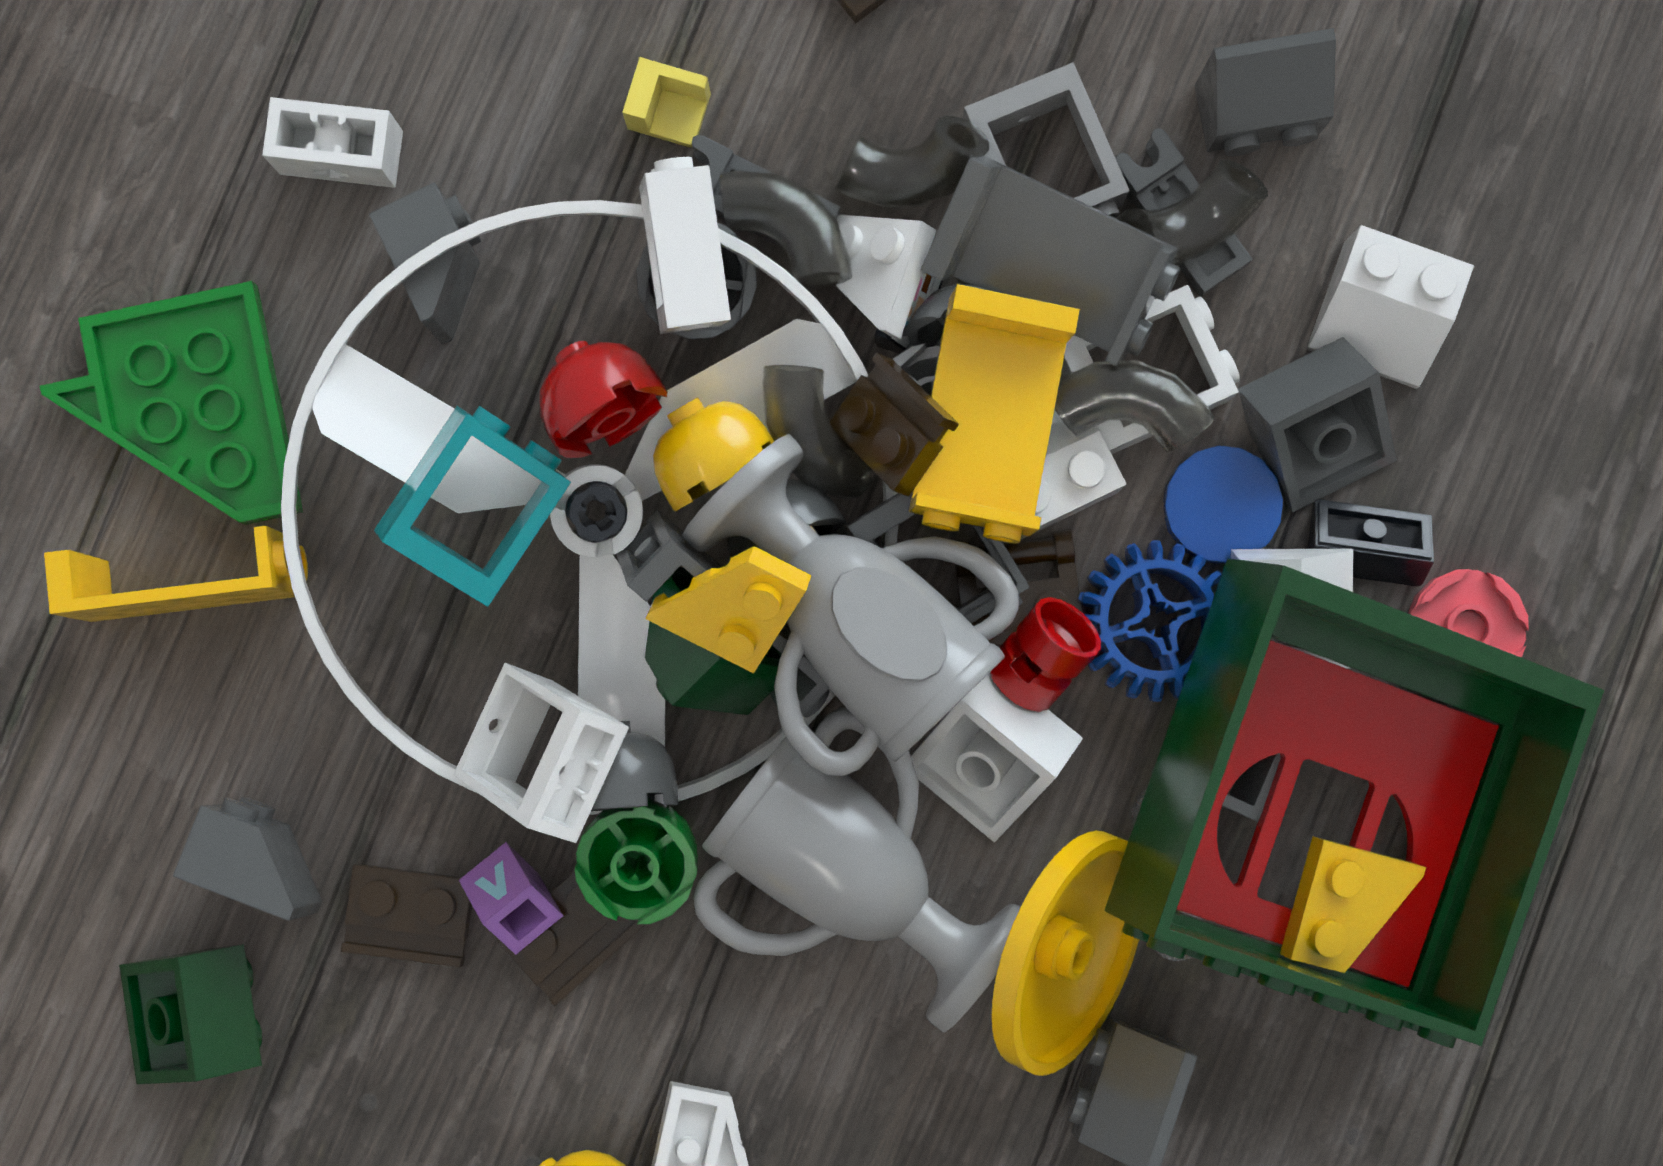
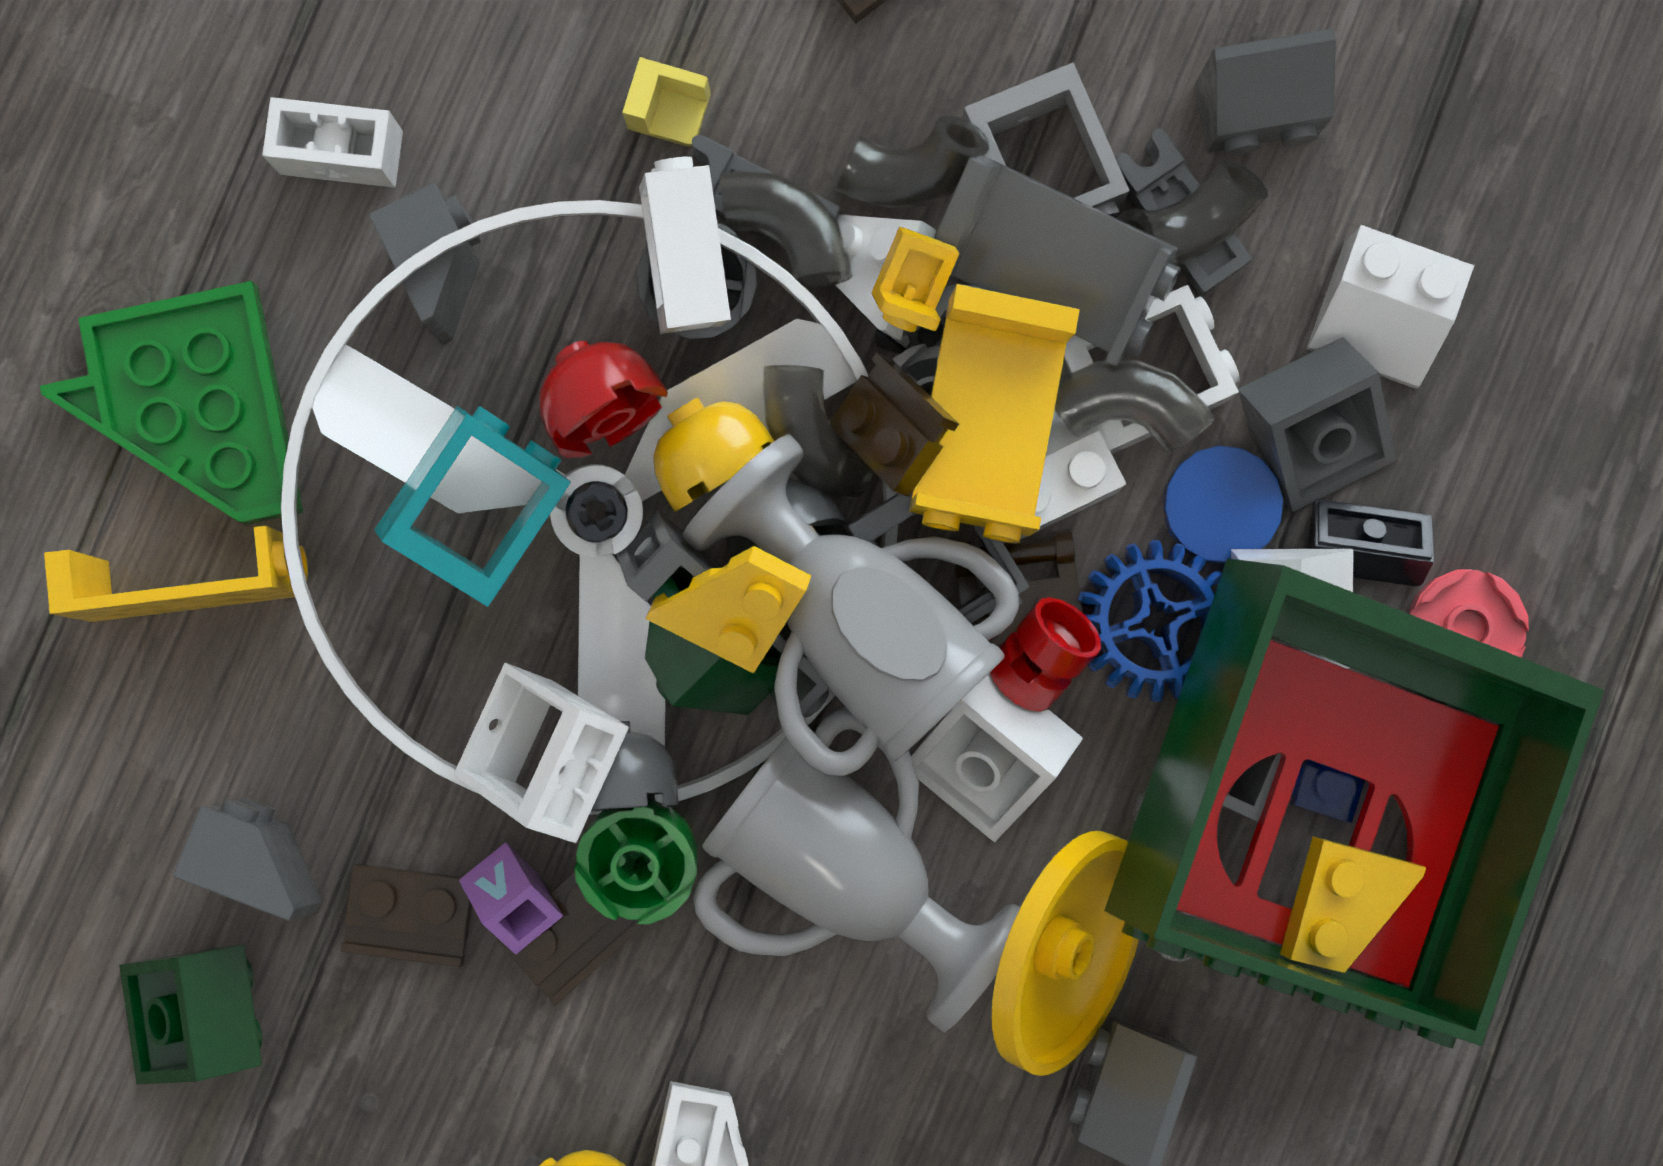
none -> yellow bracket [871,226,960,332]
none -> clear blue plate [1290,759,1365,823]

